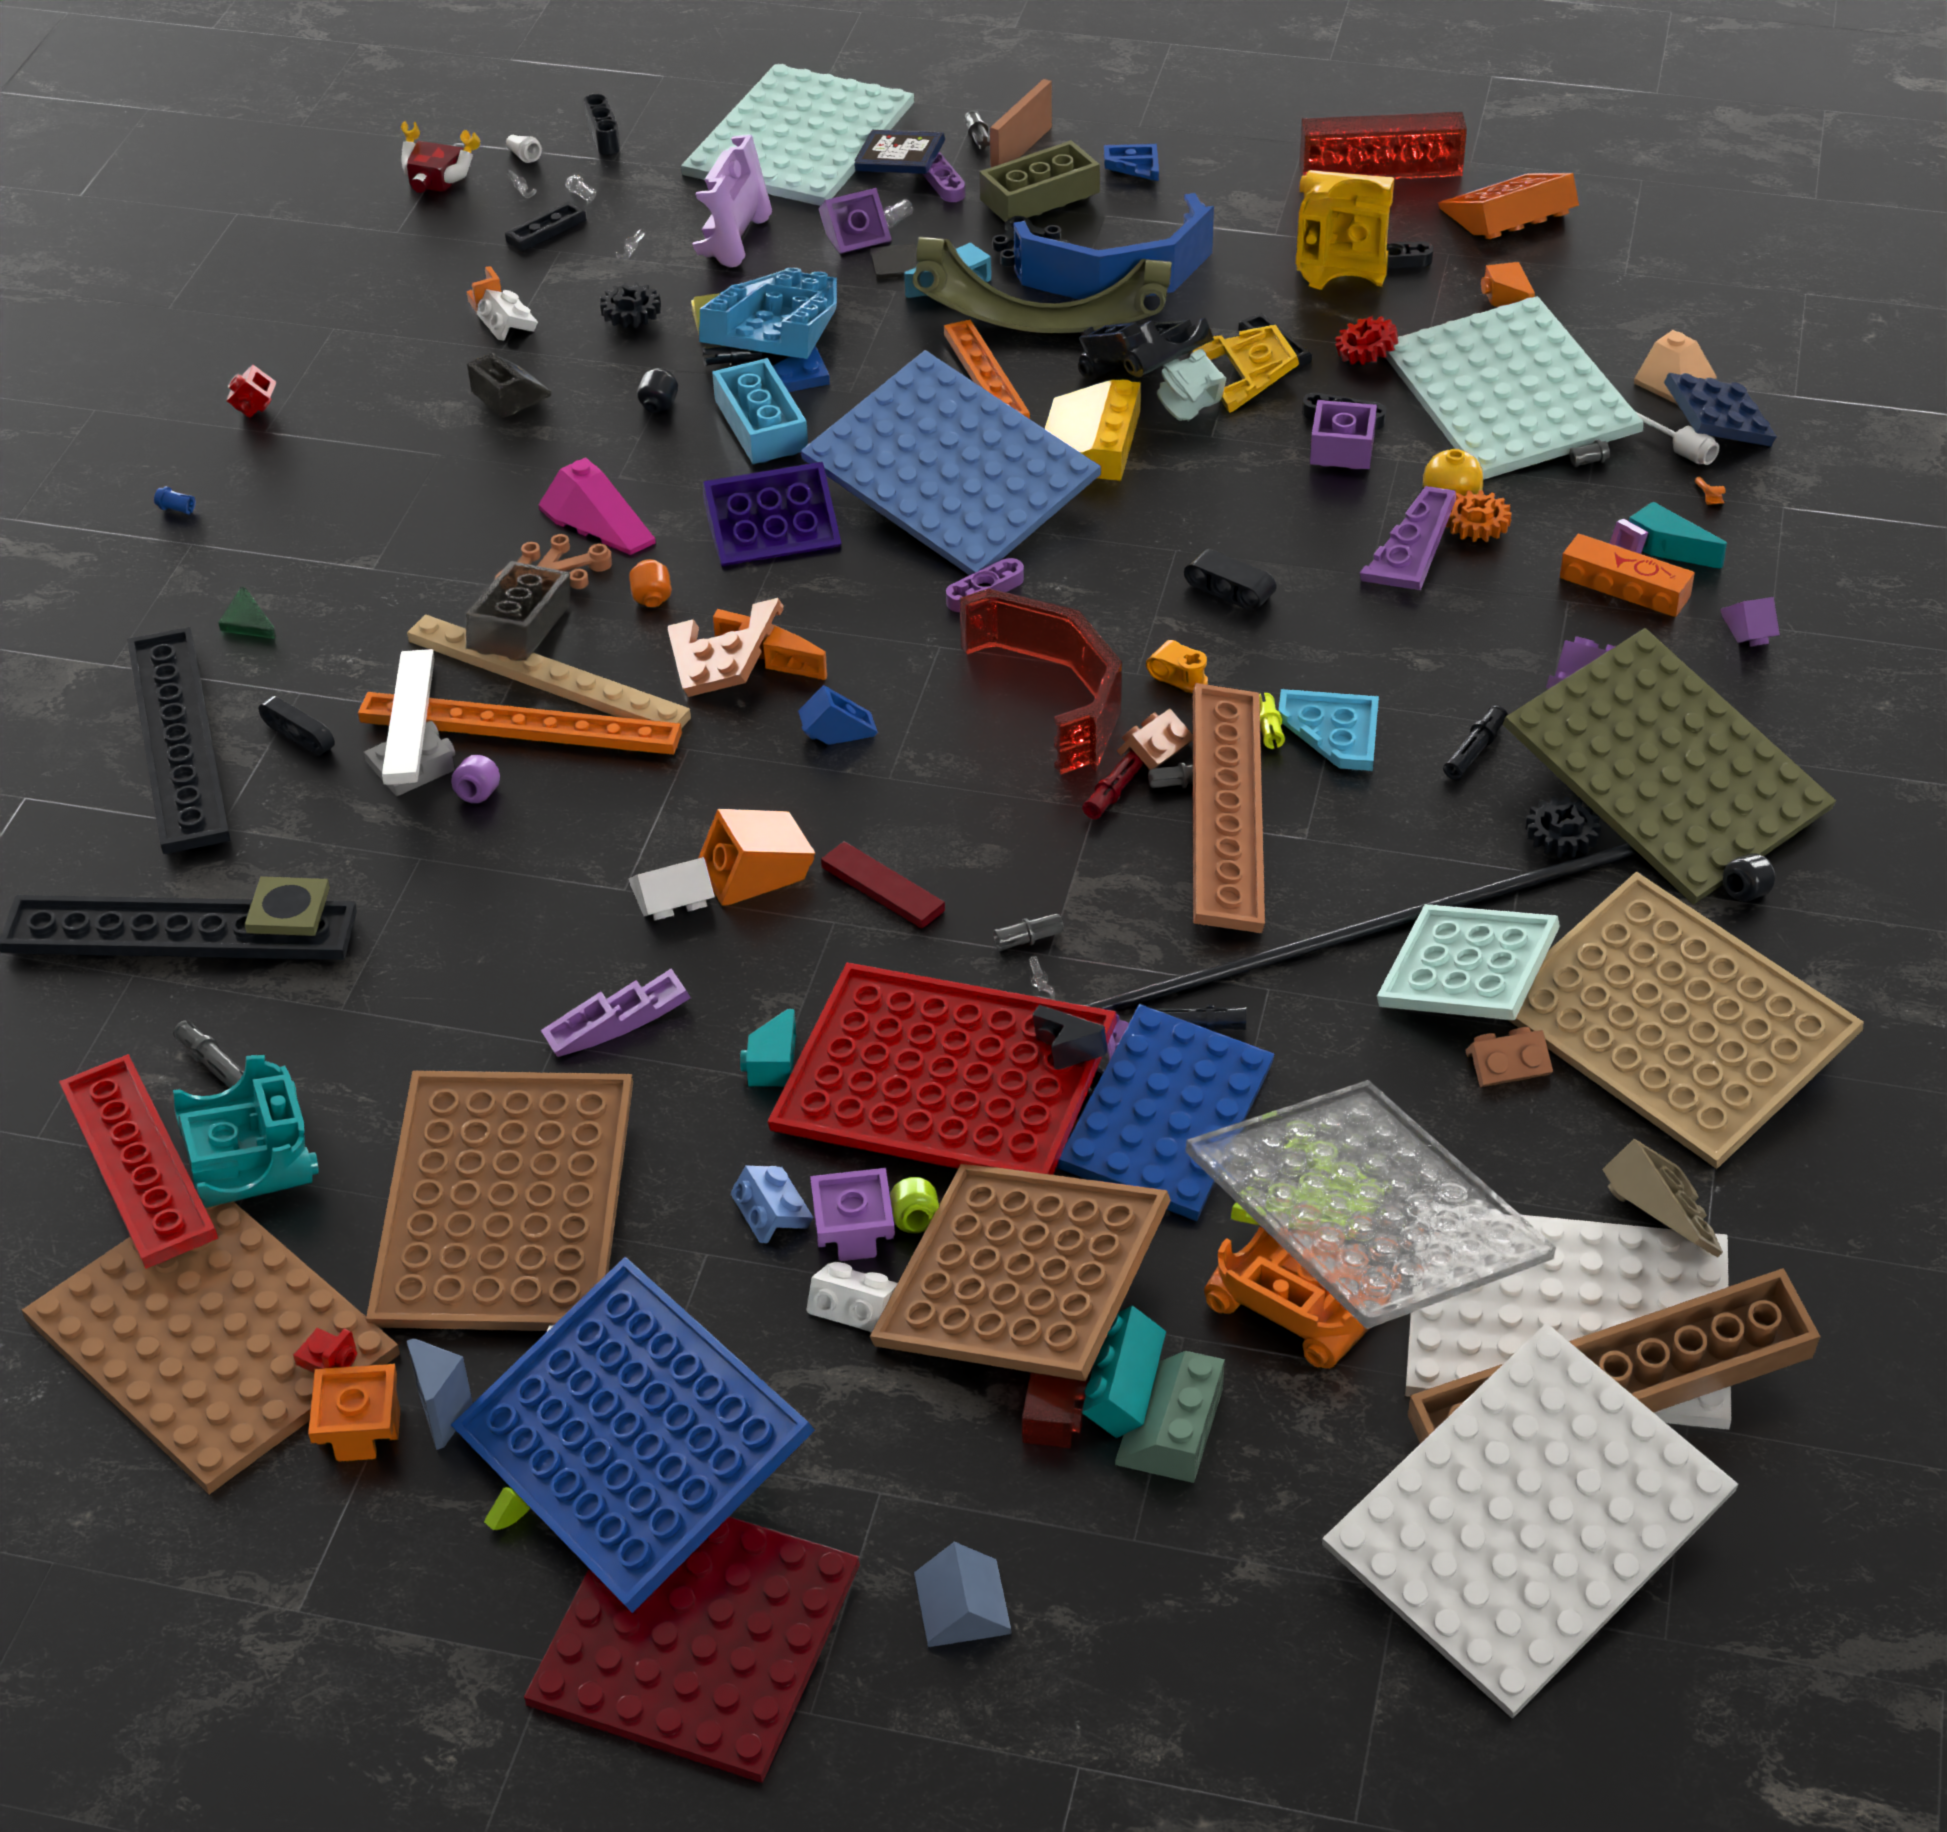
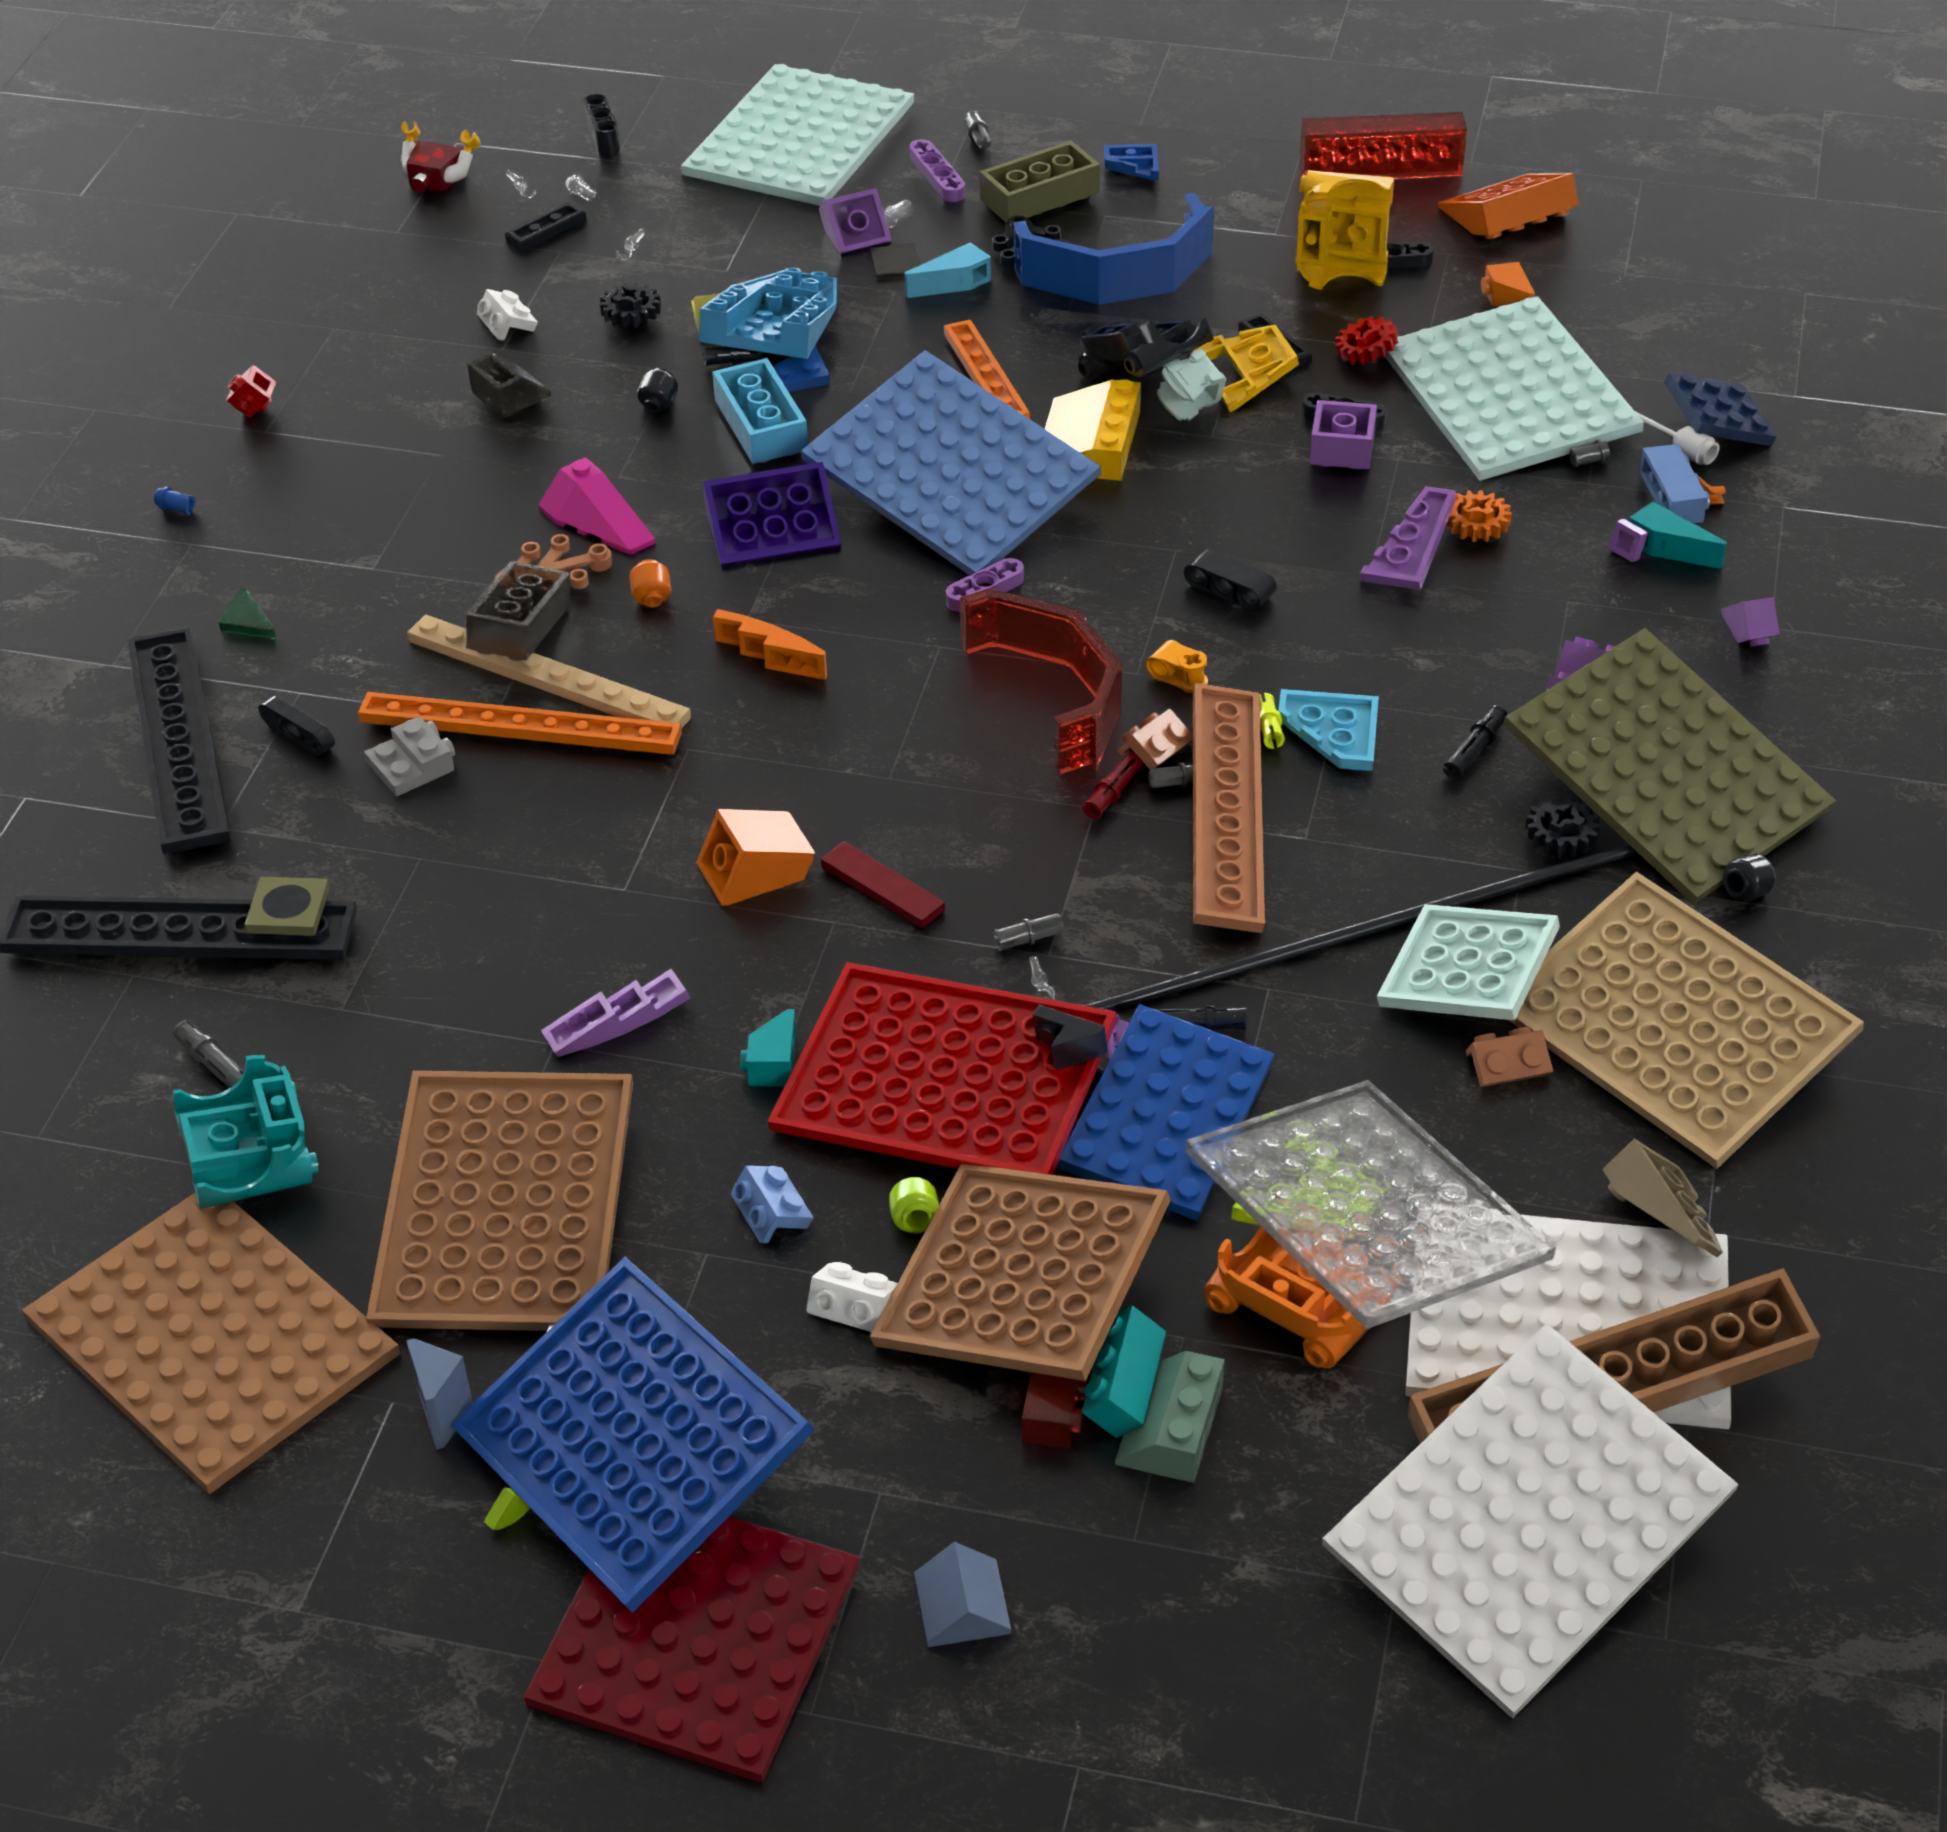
red plate [59,1054,219,1269] -> none
red bracket [293,1328,358,1373] -> none
orange panel [308,1364,400,1461] -> none
white tile [382,649,434,785] -> none
medium lavender head [451,755,500,803] -> none
orange panel [467,266,501,313] -> none
white cone [506,135,542,163] -> none
white slope [629,857,715,921] -> none
wing [668,598,784,697] -> none
lavender piece [693,135,772,267] -> none
blue slope [798,685,878,745] -> none
medium lavender panel [810,1168,895,1261] -> none
tile [854,129,946,174] -> none
olive panel [913,237,1172,333] -> none
nougat tile [990,79,1052,167] -> none
yellow cylinder [1423,449,1483,496] -> none
orange brick [1560,533,1695,617] -> none
light nougat slope [1634,330,1717,405] -> none
none -> medium blue brick [1640,444,1710,523]

